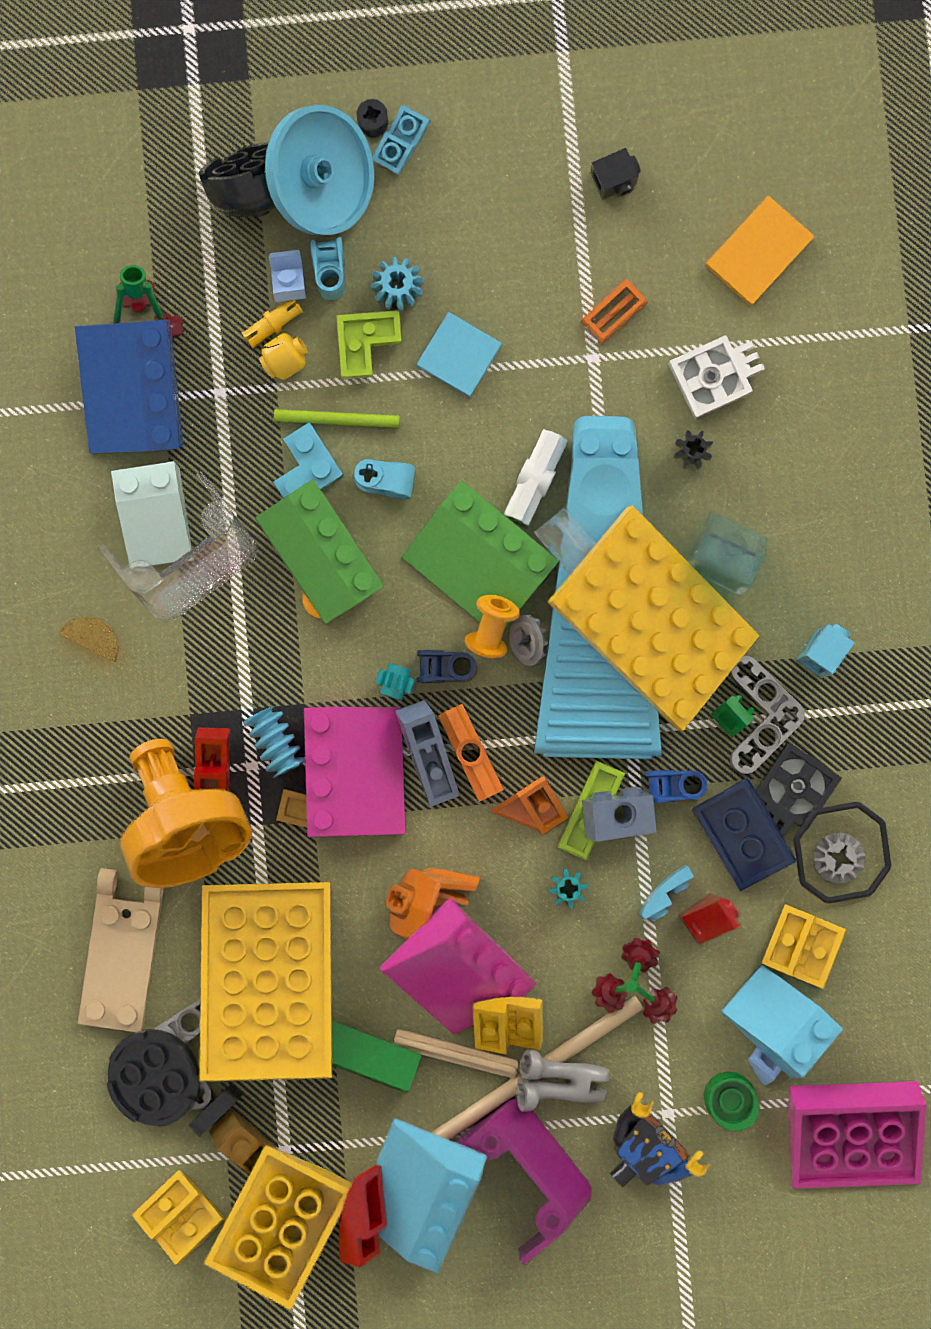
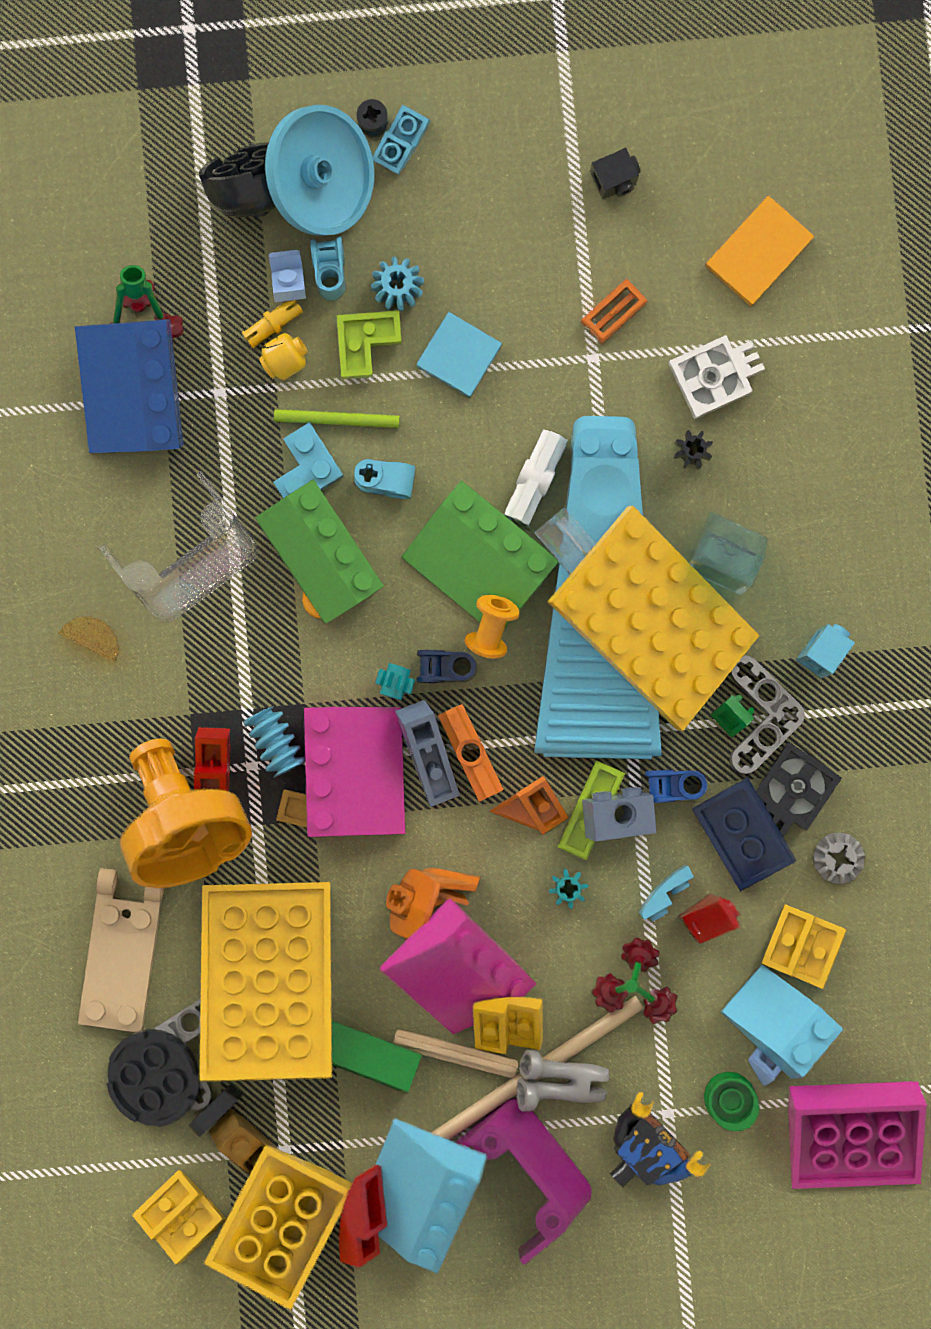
light aqua slope [111,461,193,569] -> none
light grey gear [509,614,549,666] -> none
black piece [794,802,891,904] -> none

